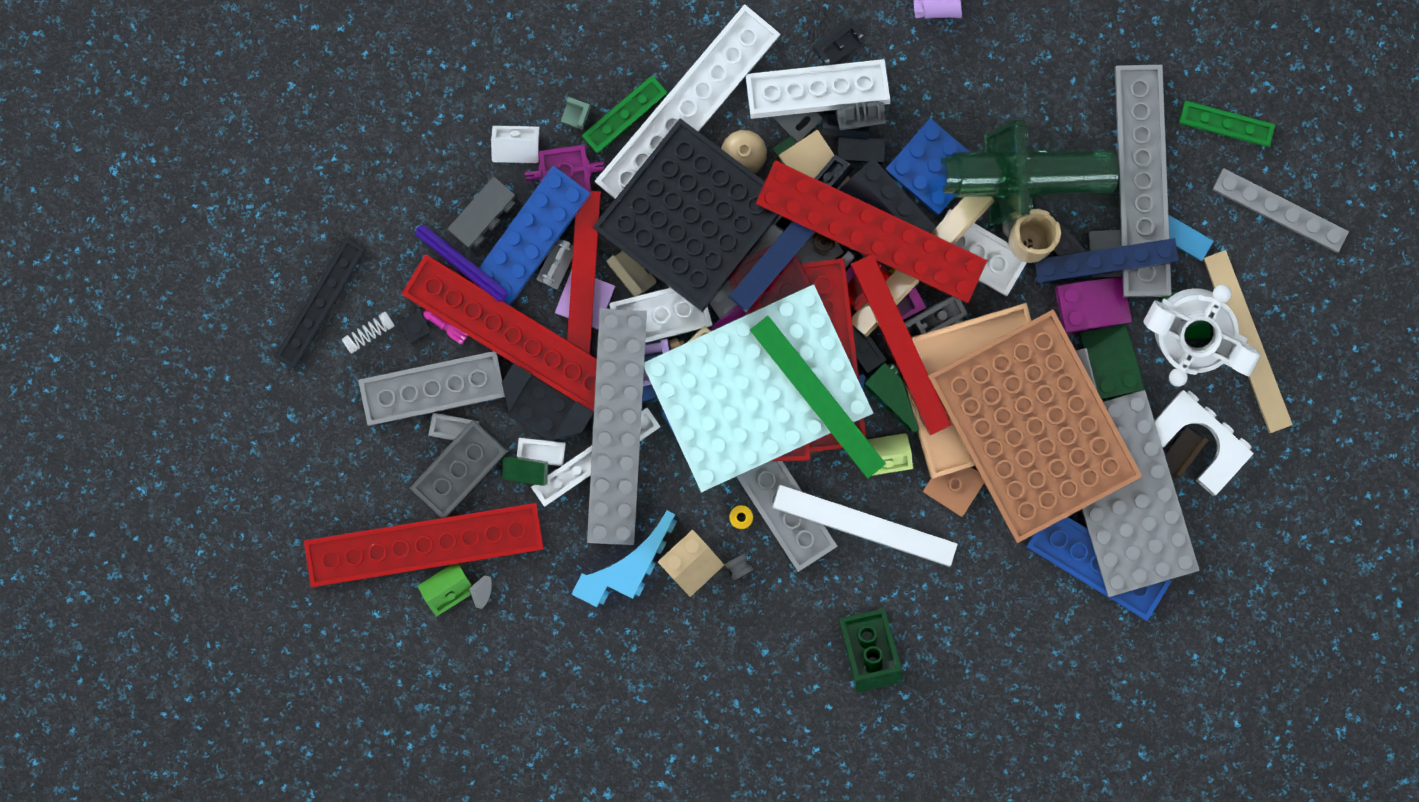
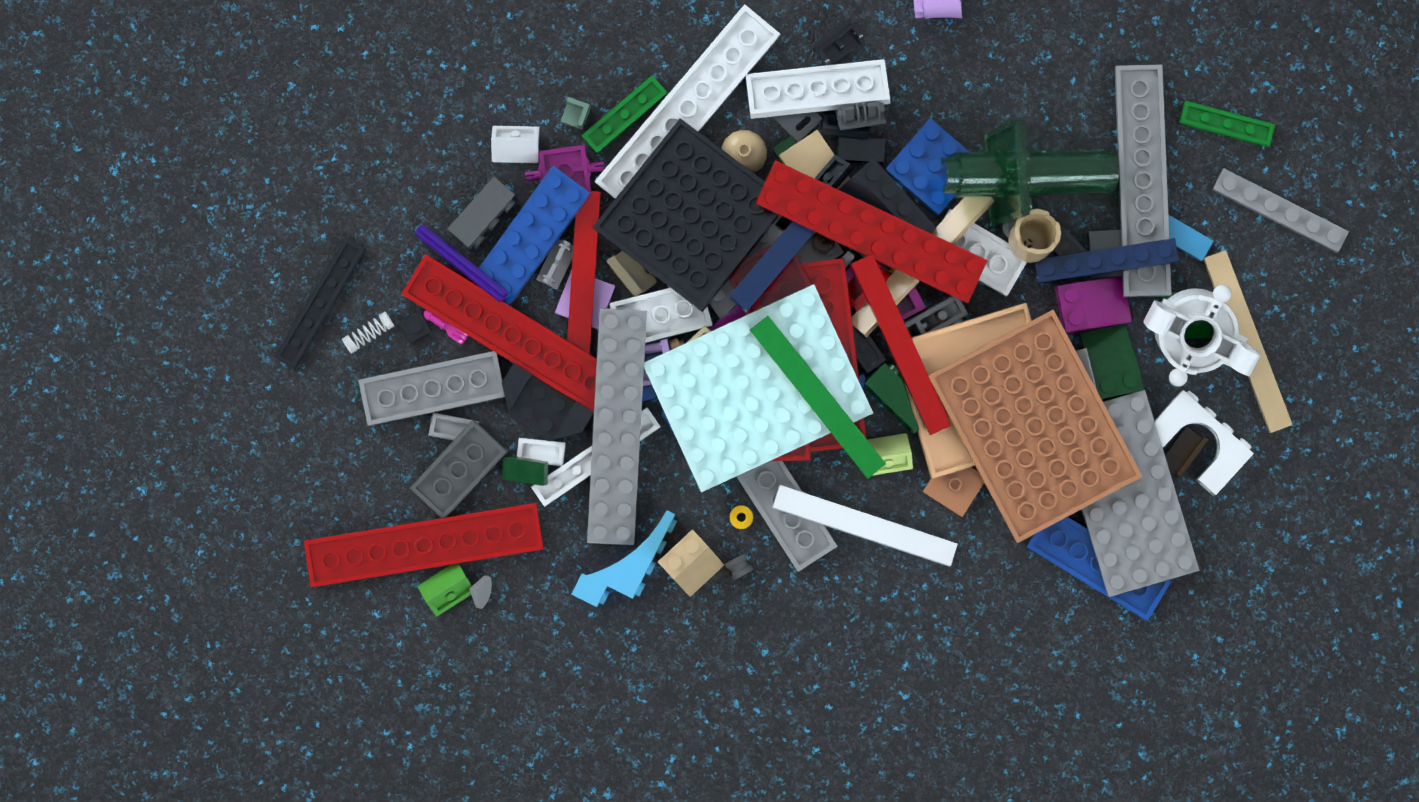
dark green slope [839,609,902,693] -> none

